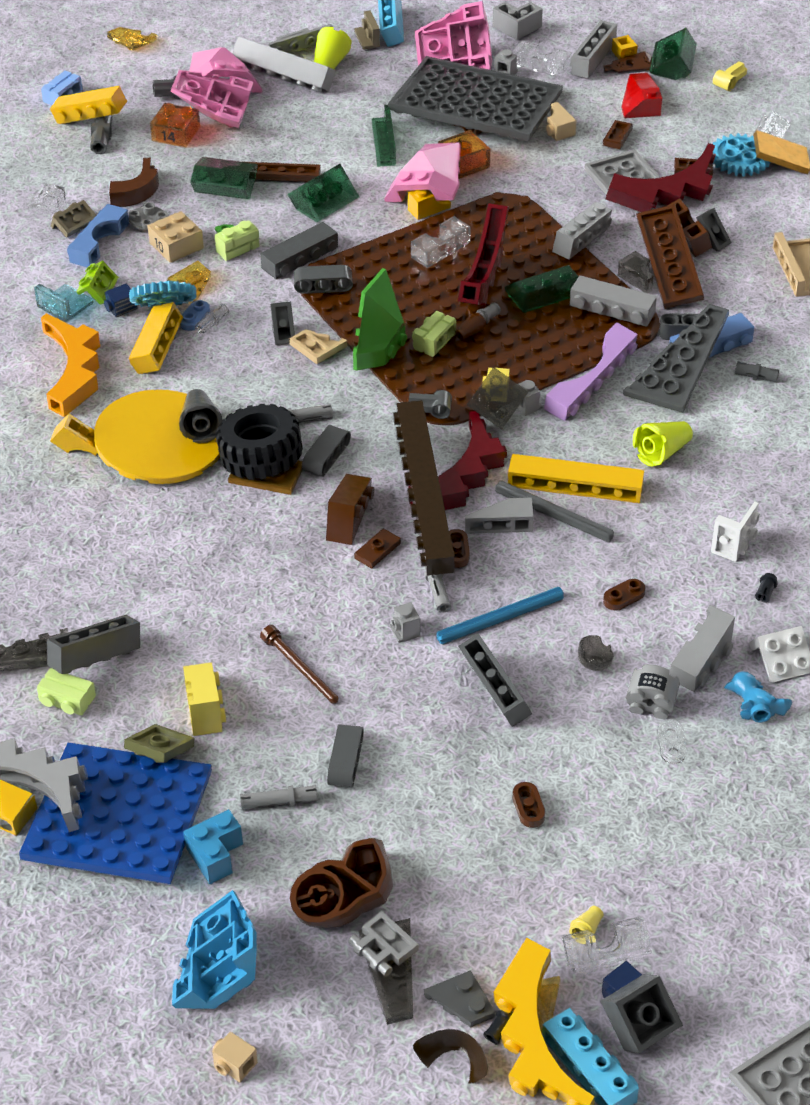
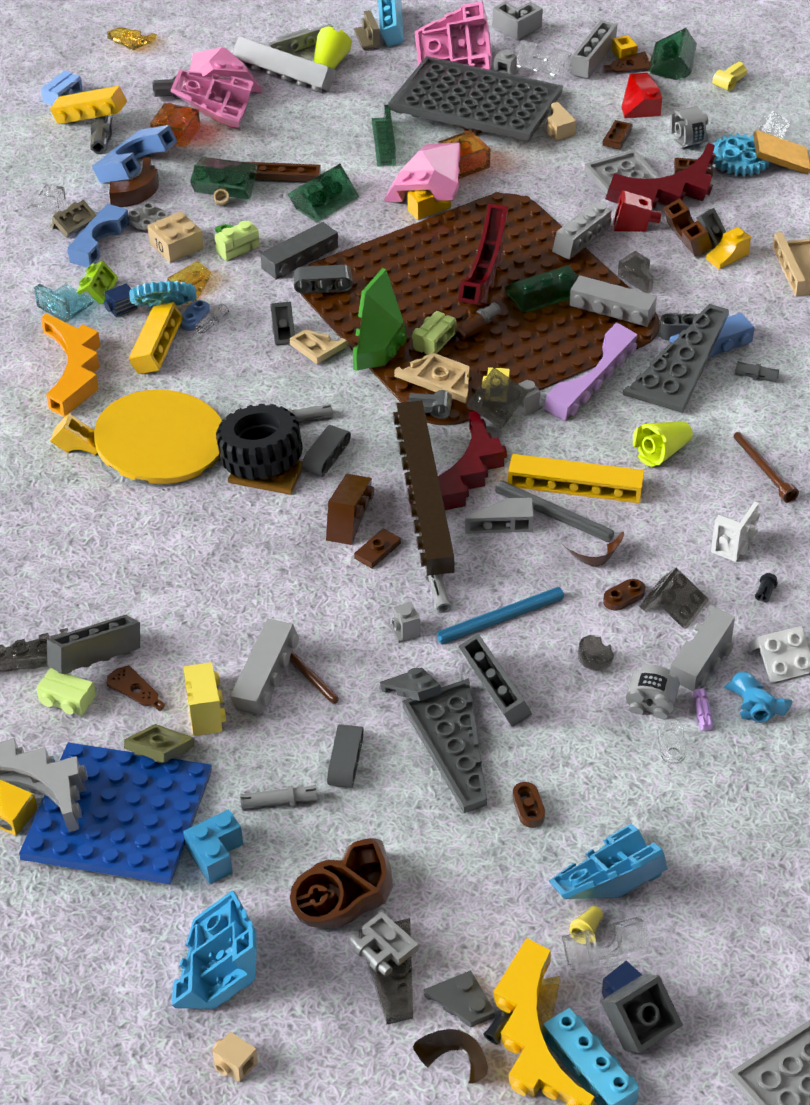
dark grey cone [179,389,223,443] -> none
clear arch [411,216,471,268] -> none
reddish brown plate [449,529,470,568] -> none
reddish brown plate [636,204,704,309] -> none
none -> medium blue arch [92,125,177,183]
none -> reddish brown piece [106,665,165,711]
none -> tan hinge [213,189,229,206]
none -> light grey brick [230,619,299,715]
none -> dark grey wing [380,668,442,701]
none -> tan wing [395,353,469,404]
none -> dark grey wing [402,678,487,813]
none -> dark azure wedge [549,823,668,899]
none -> reddish brown piece [561,531,624,566]
none -> red torso [613,190,661,232]
none -> clear smoke bracket [639,567,708,629]
none -> light grey brick [670,106,708,148]
none -> lavender axle [693,688,714,731]
none -> yellow arch [706,227,751,269]
none -> reddish brown piece [734,432,799,503]

